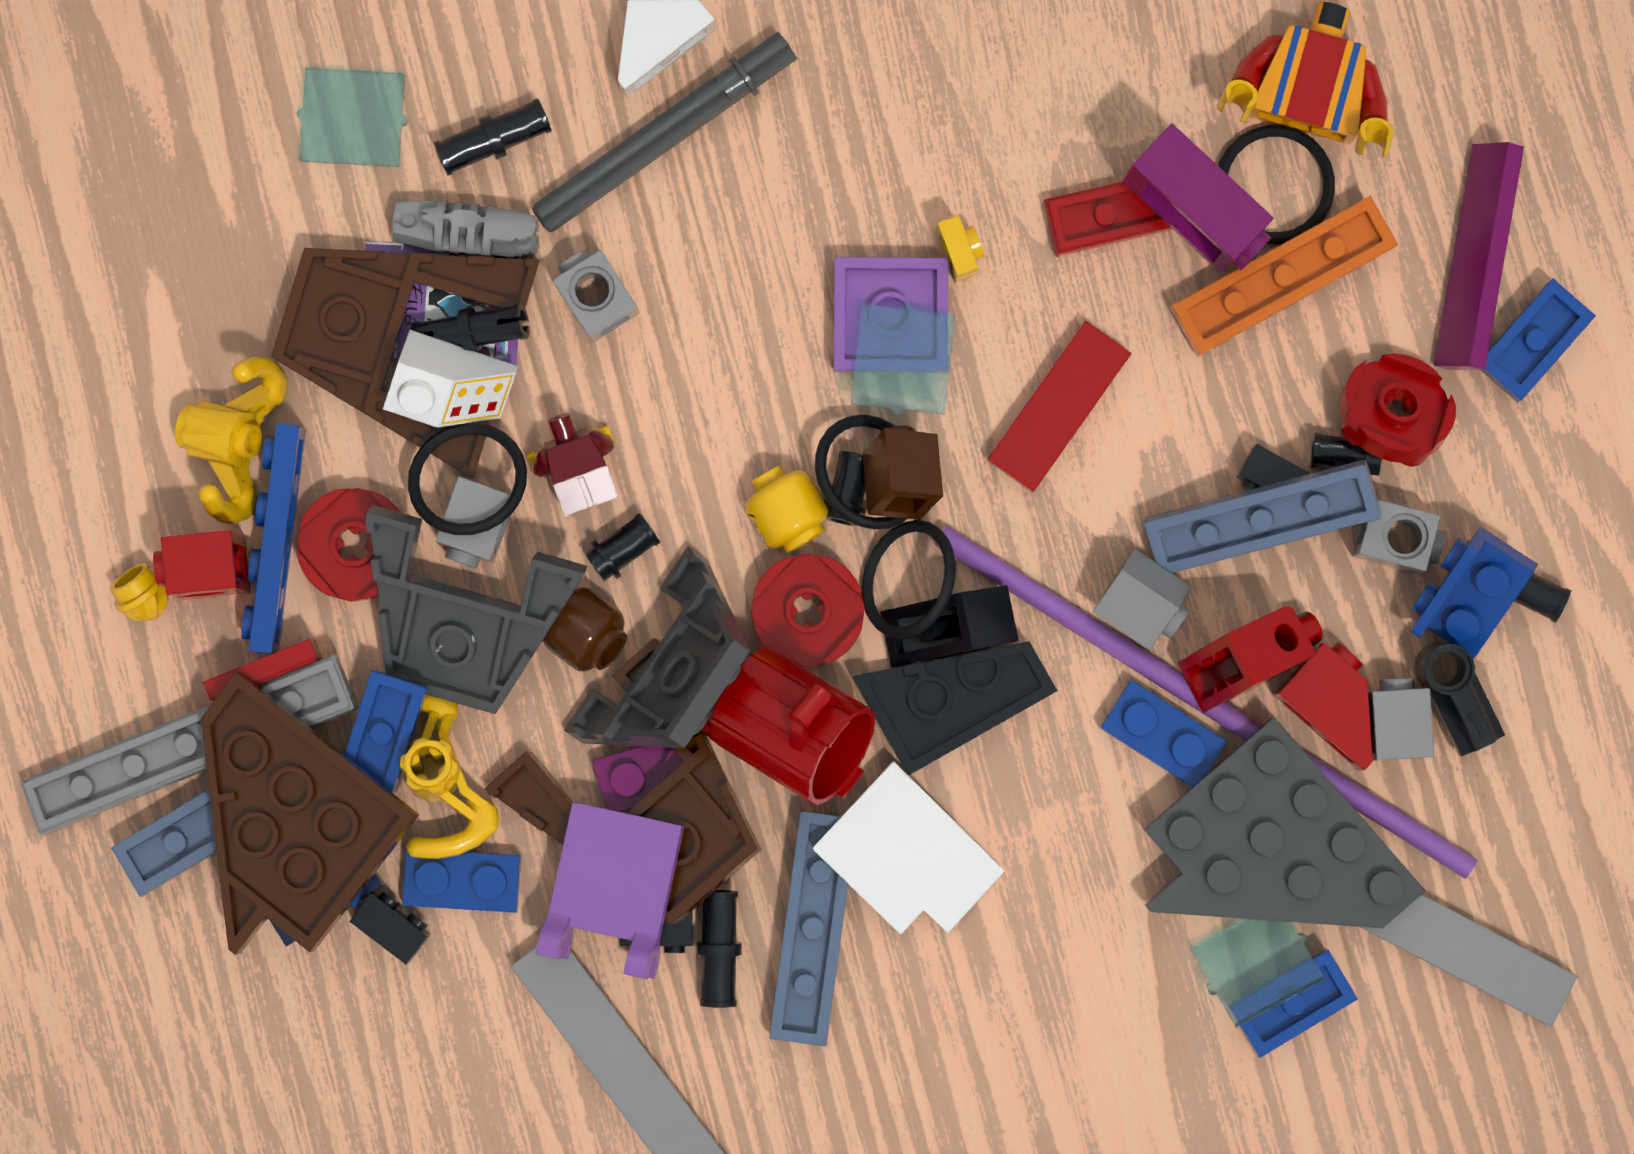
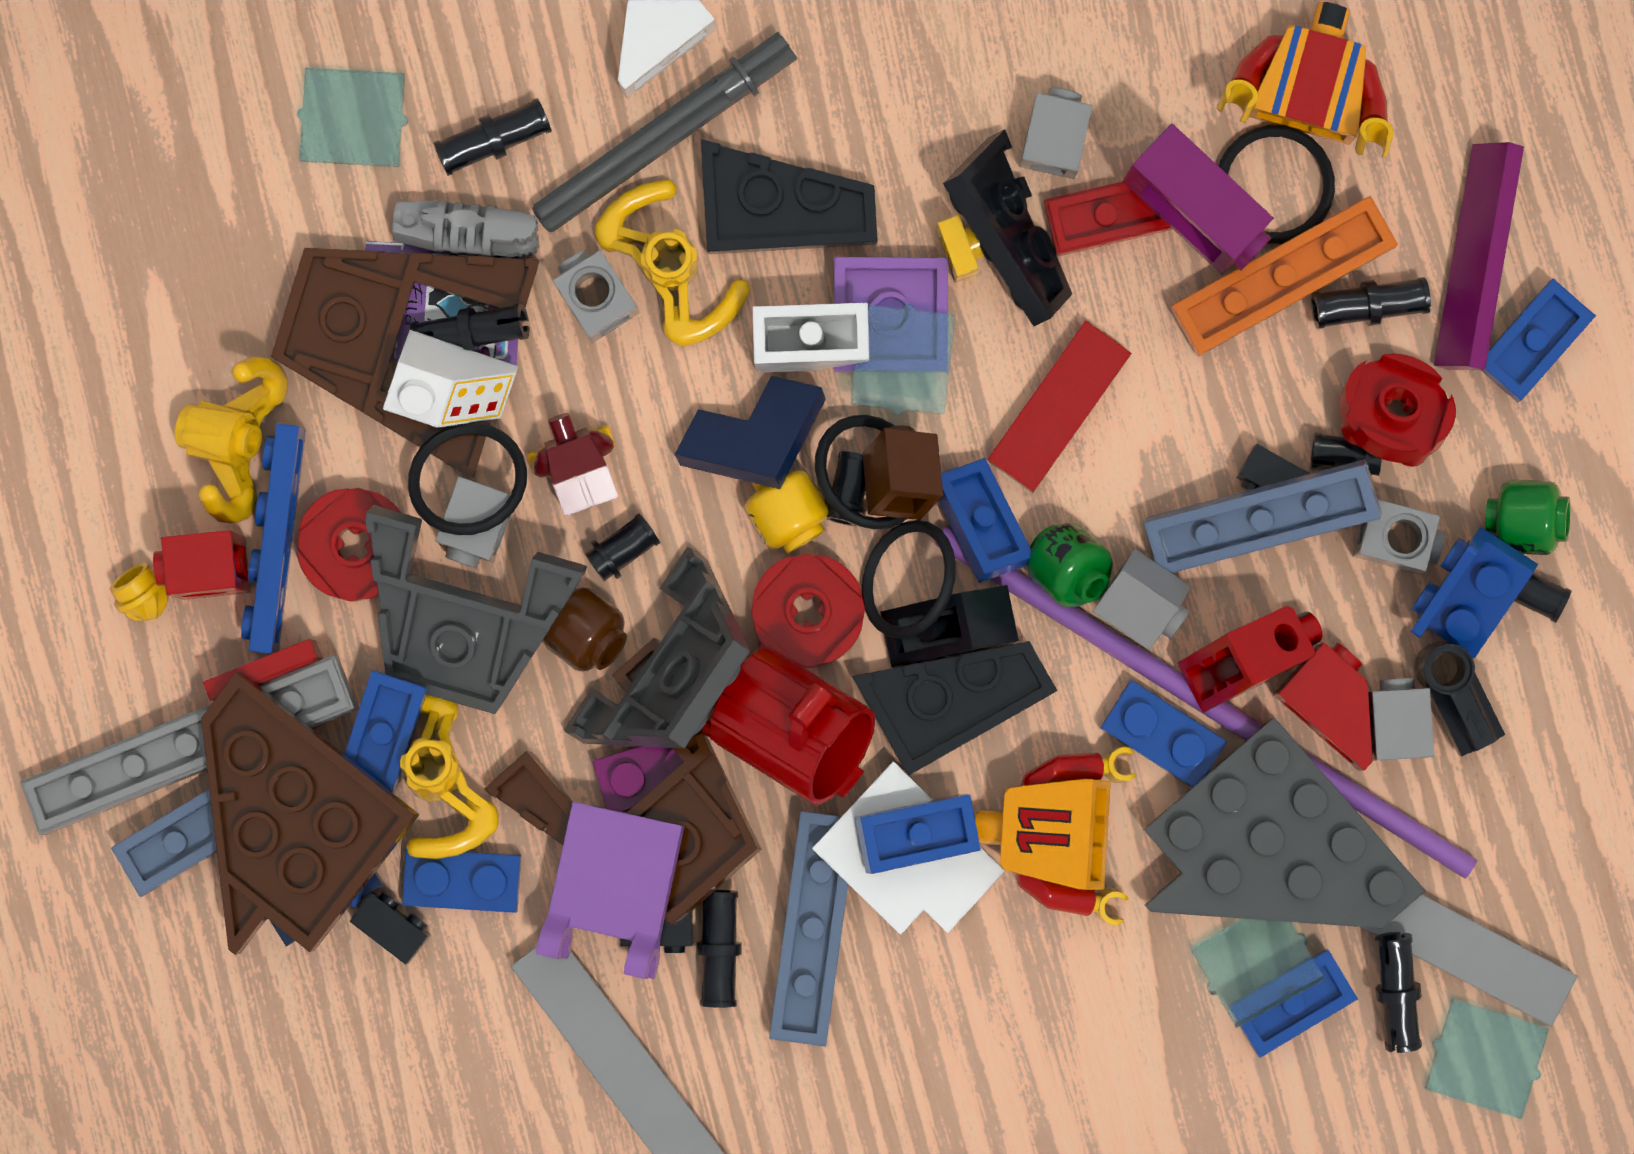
none -> yellow piece [594,179,751,347]
none -> dark blue tile [675,376,826,489]
none -> black wing [701,139,878,255]
none -> white slope [753,303,870,373]
none -> blue plate [855,793,981,874]
none -> blue plate [938,458,1032,583]
none -> black wing [943,129,1072,327]
none -> light orange torso [975,747,1137,925]
none -> light grey brick [1020,88,1093,179]
none -> green head [1028,523,1113,608]
none -> black pin [1311,277,1431,329]
none -> black pin [1375,932,1422,1053]
none -> clear light blue piece [1425,999,1549,1119]
none -> green head [1485,480,1571,555]

